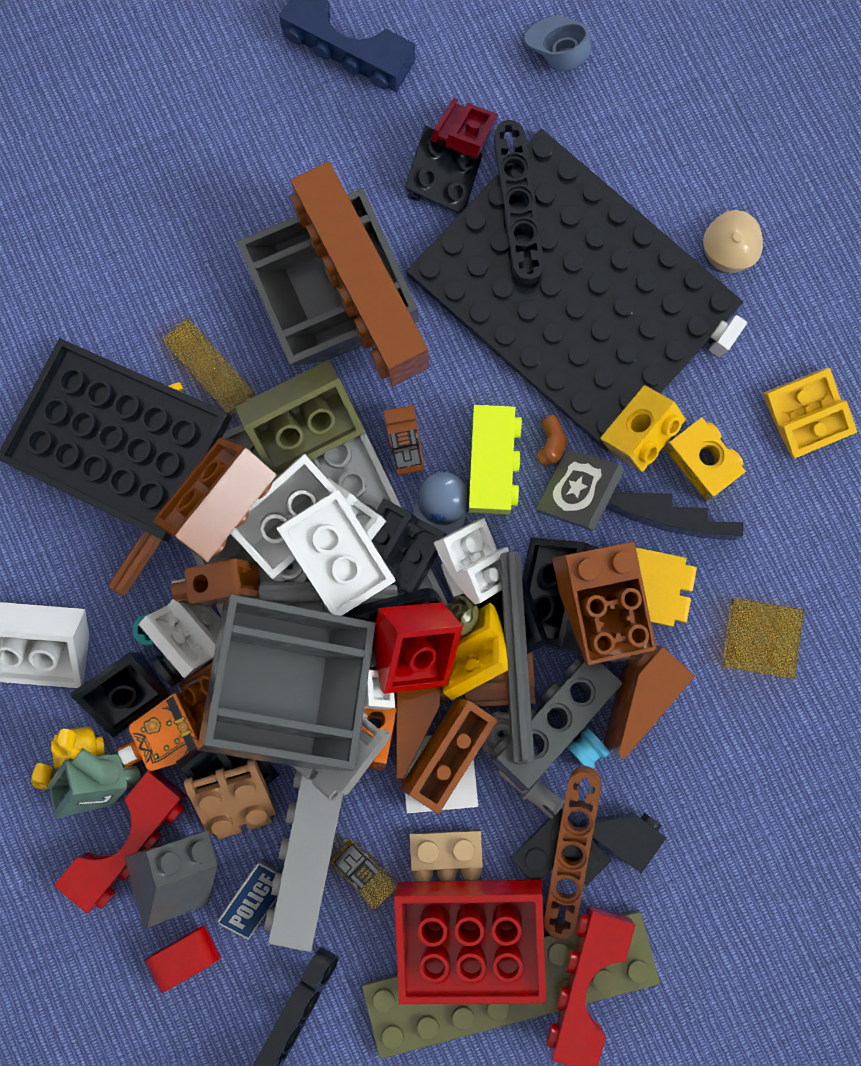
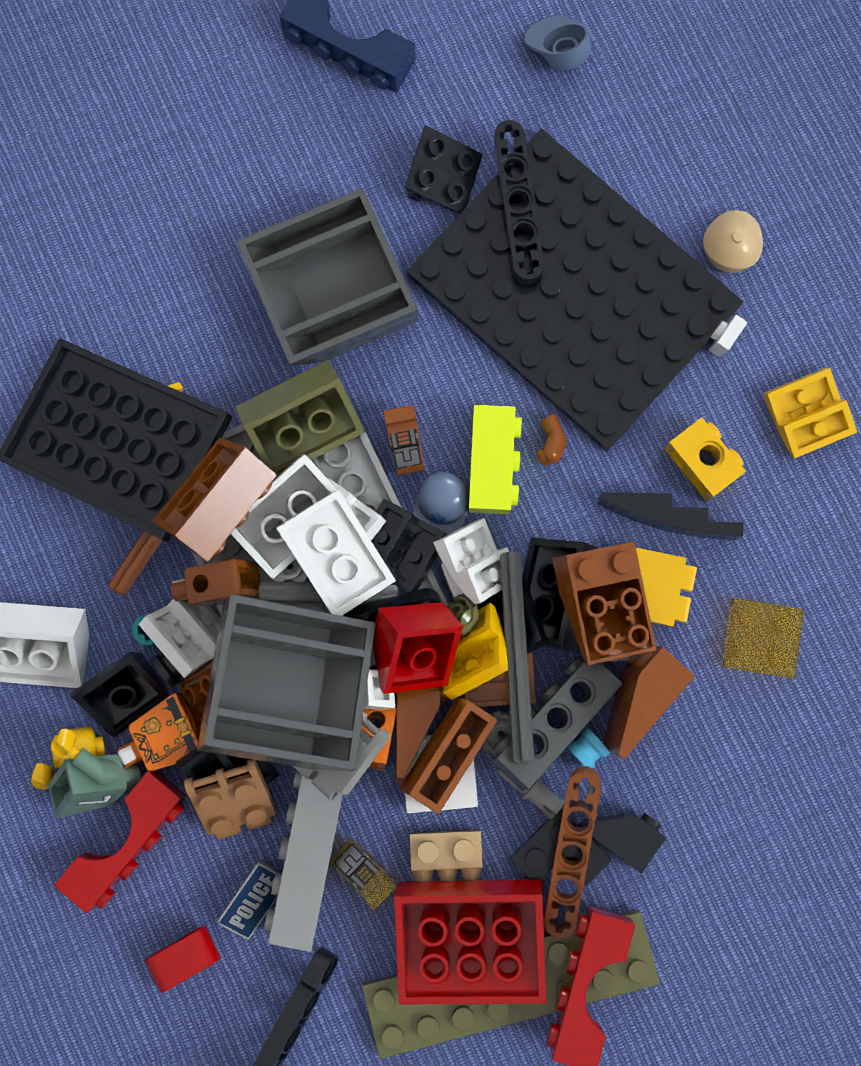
dark grey slope [125,830,217,929] -> none
clear yellow plate [162,317,255,415] -> none
dark orange brick [289,161,429,387] -> none
dark red plate [431,98,498,158] -> none
dark grey tile [536,449,625,532] -> none
yellow brick [601,385,686,472] -> none

